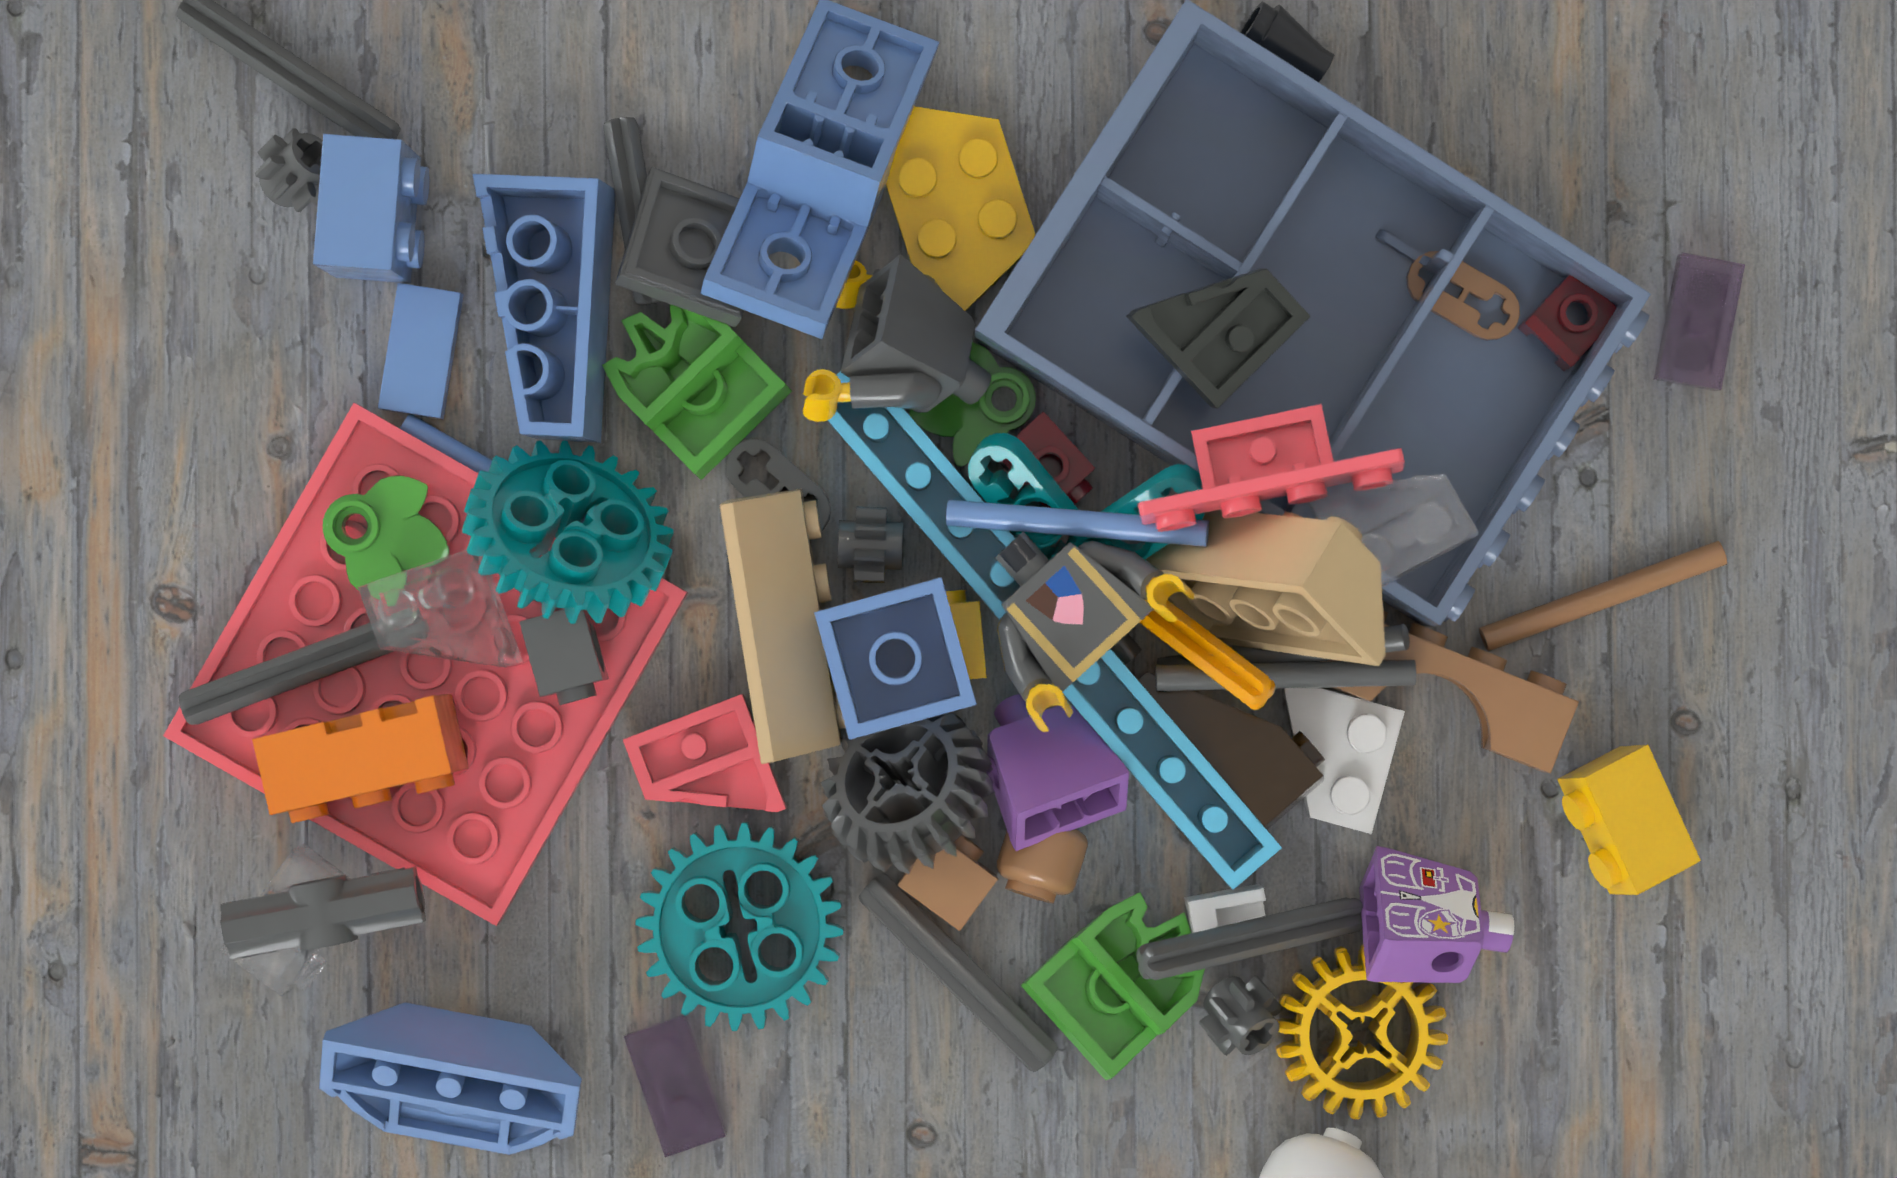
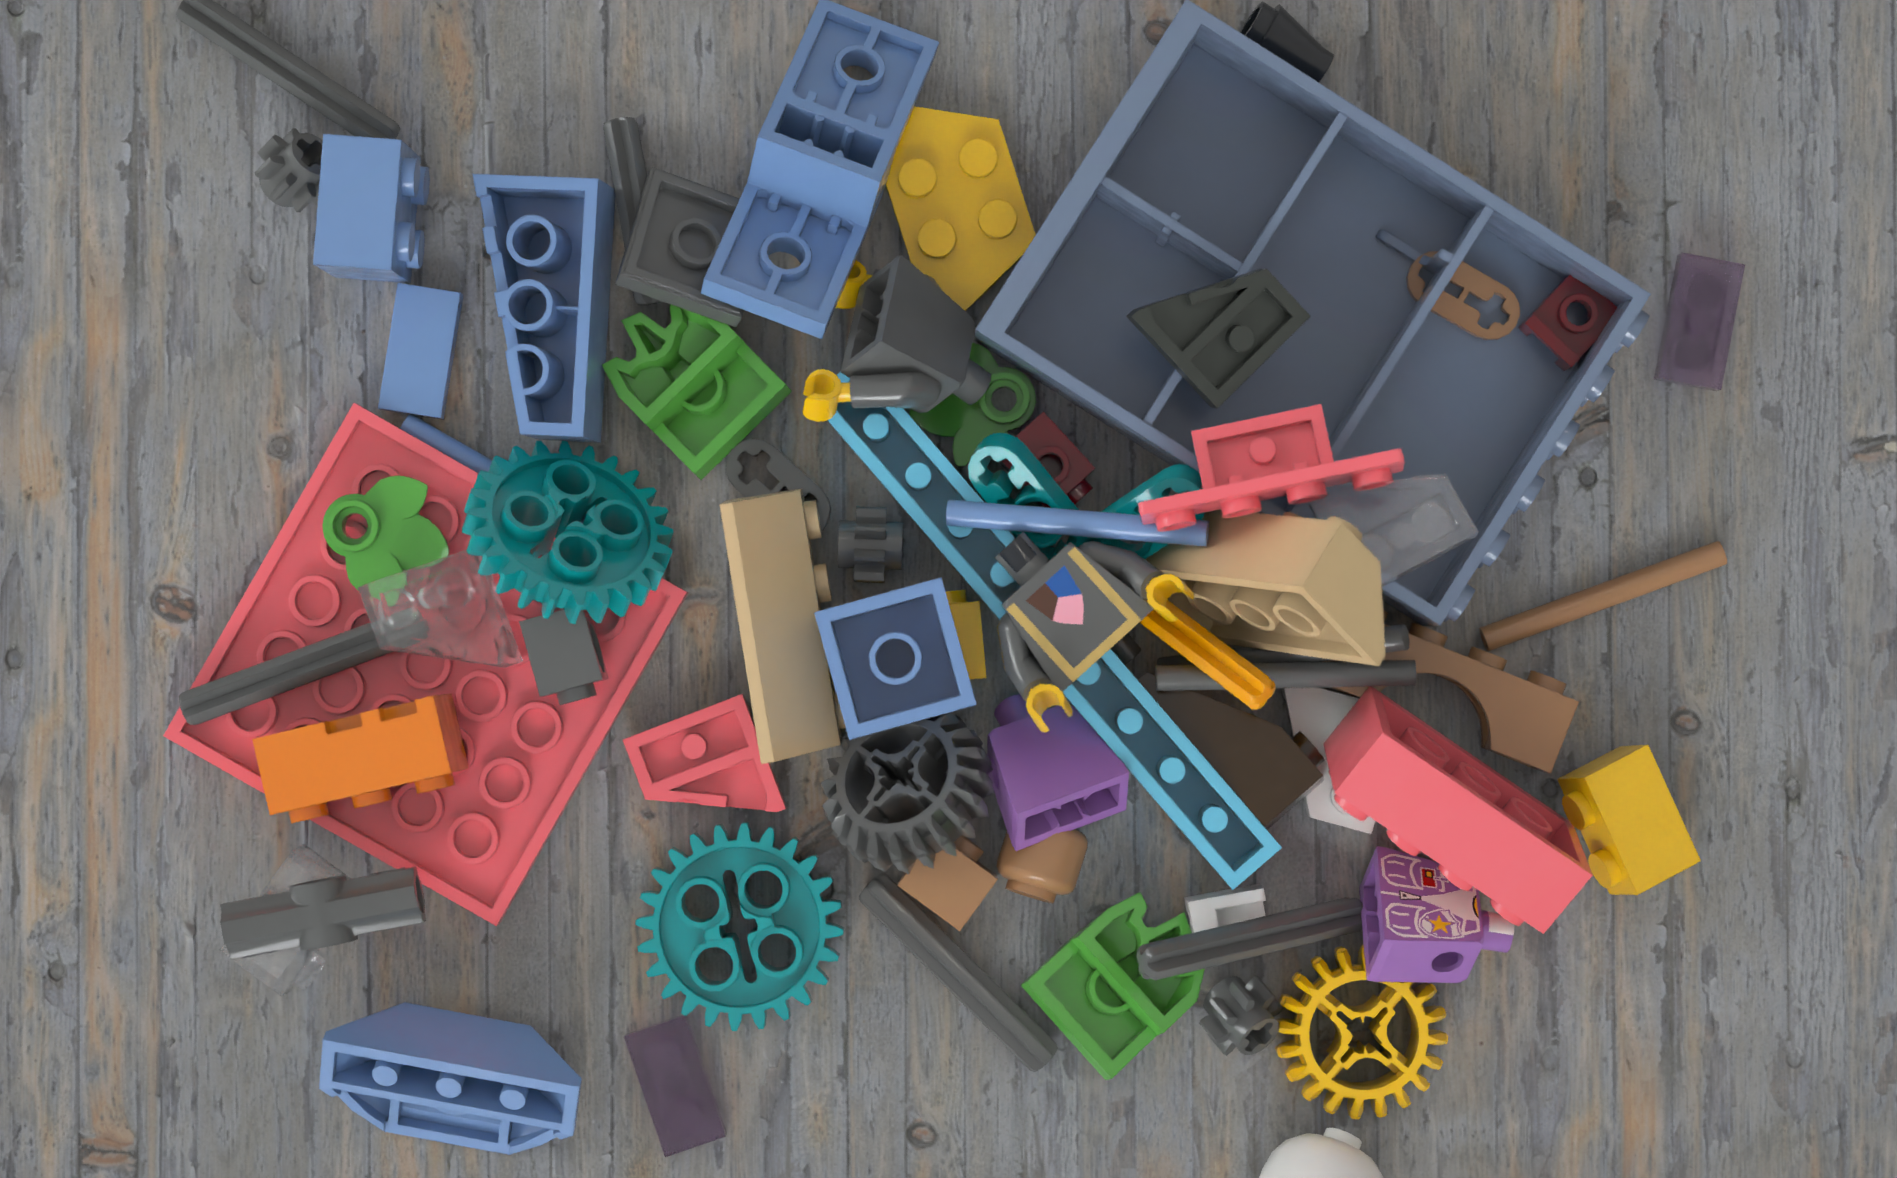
none -> coral brick [1323,686,1593,934]

